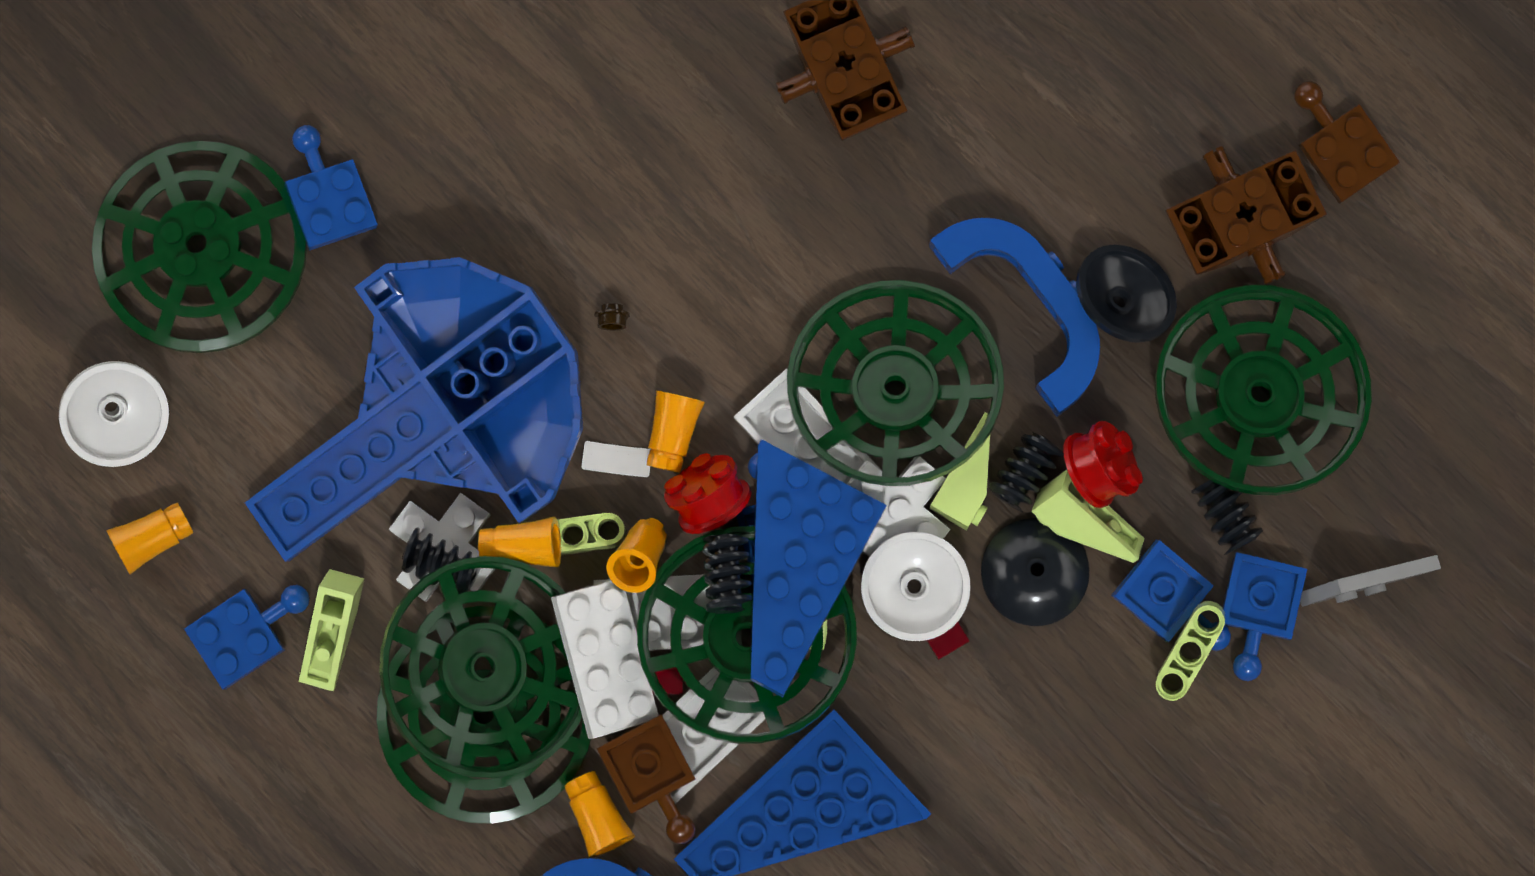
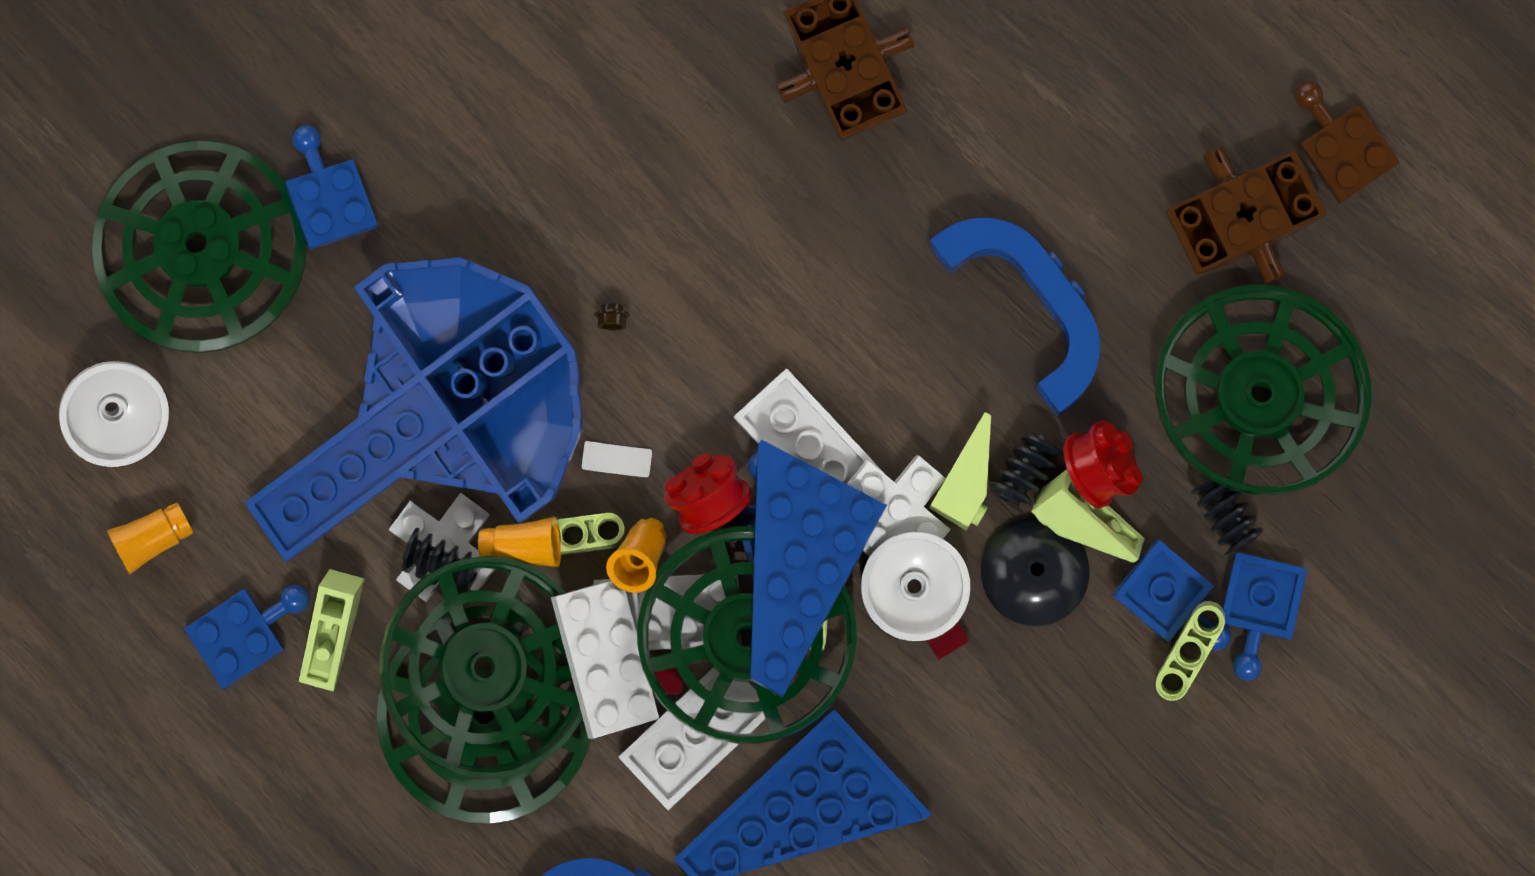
light orange plant [565,771,635,858] -> none
reddish brown plate [597,714,696,844] -> none
light orange plant [647,391,705,473] -> none
black piece [703,534,752,614] -> none
dark green dish [787,280,1004,486] -> none
black dish [1076,245,1177,343] -> none
light grey wing [1300,555,1441,607] -> none

